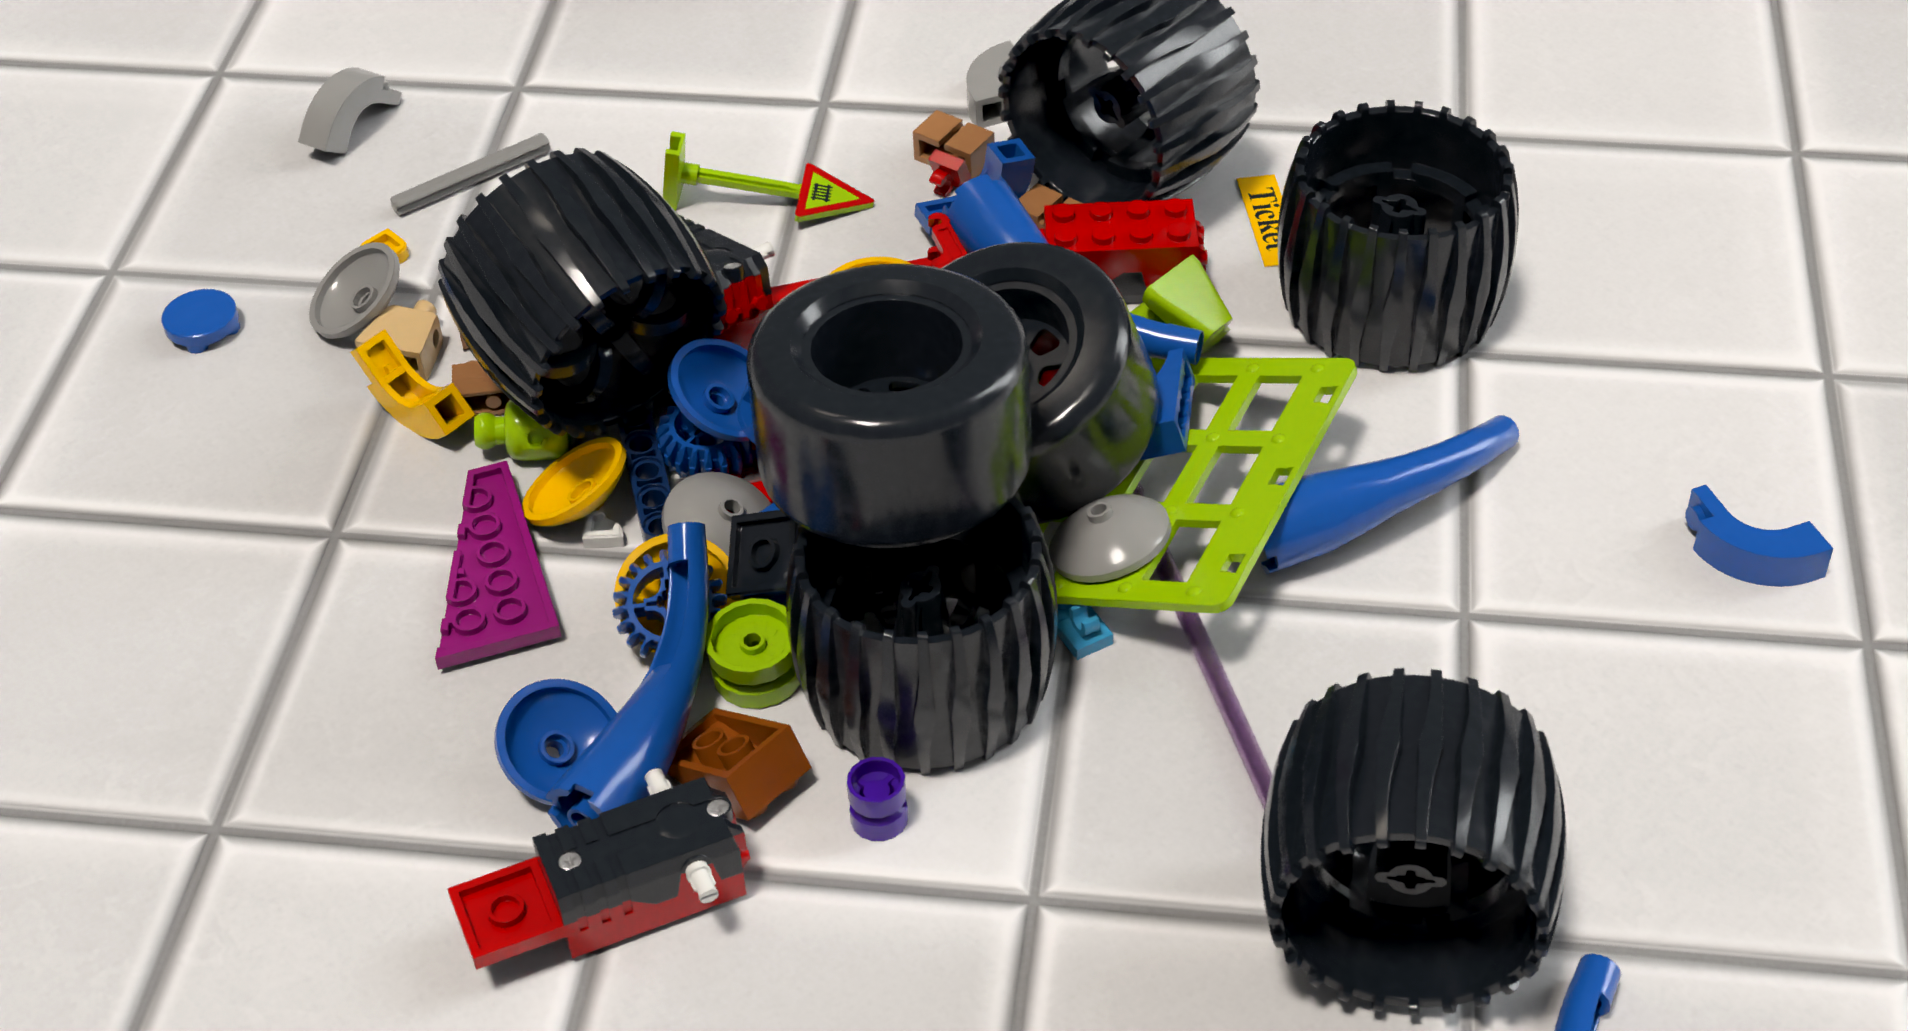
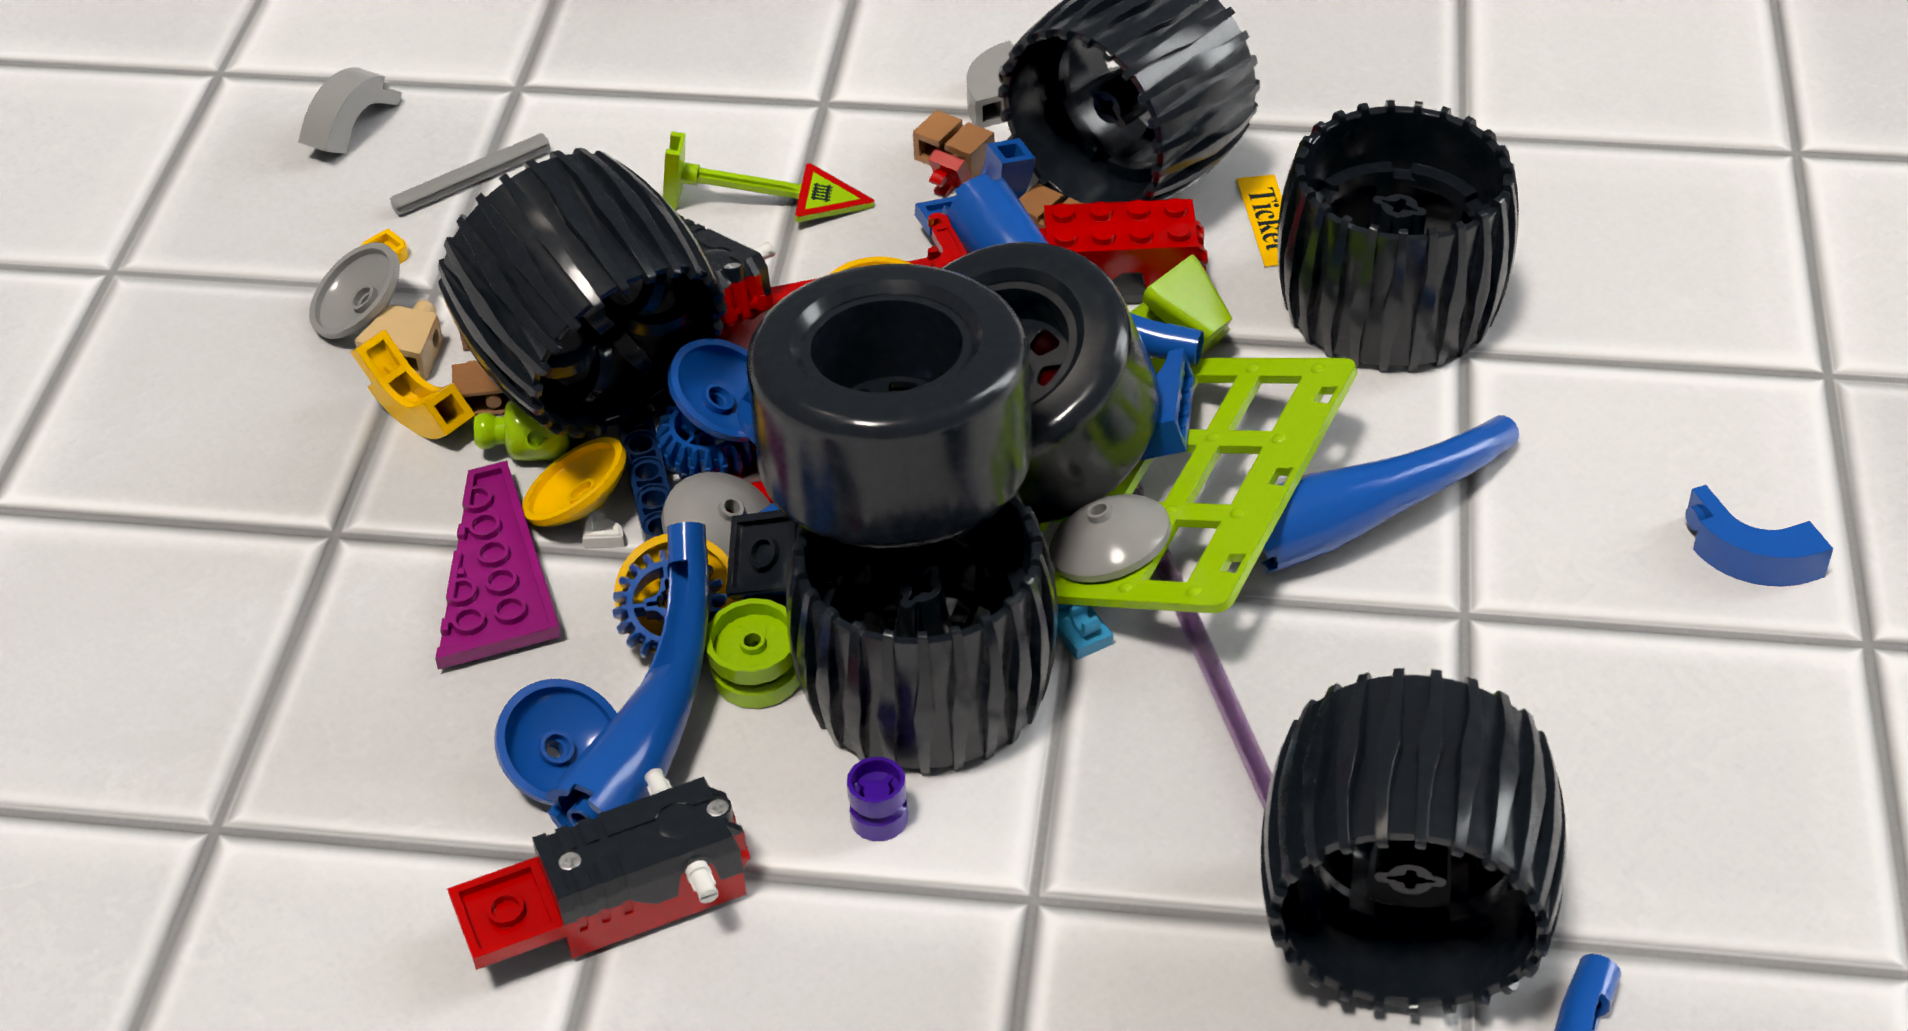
blue tile [161,289,240,354] -> none
dark orange slope [667,708,812,821] -> none

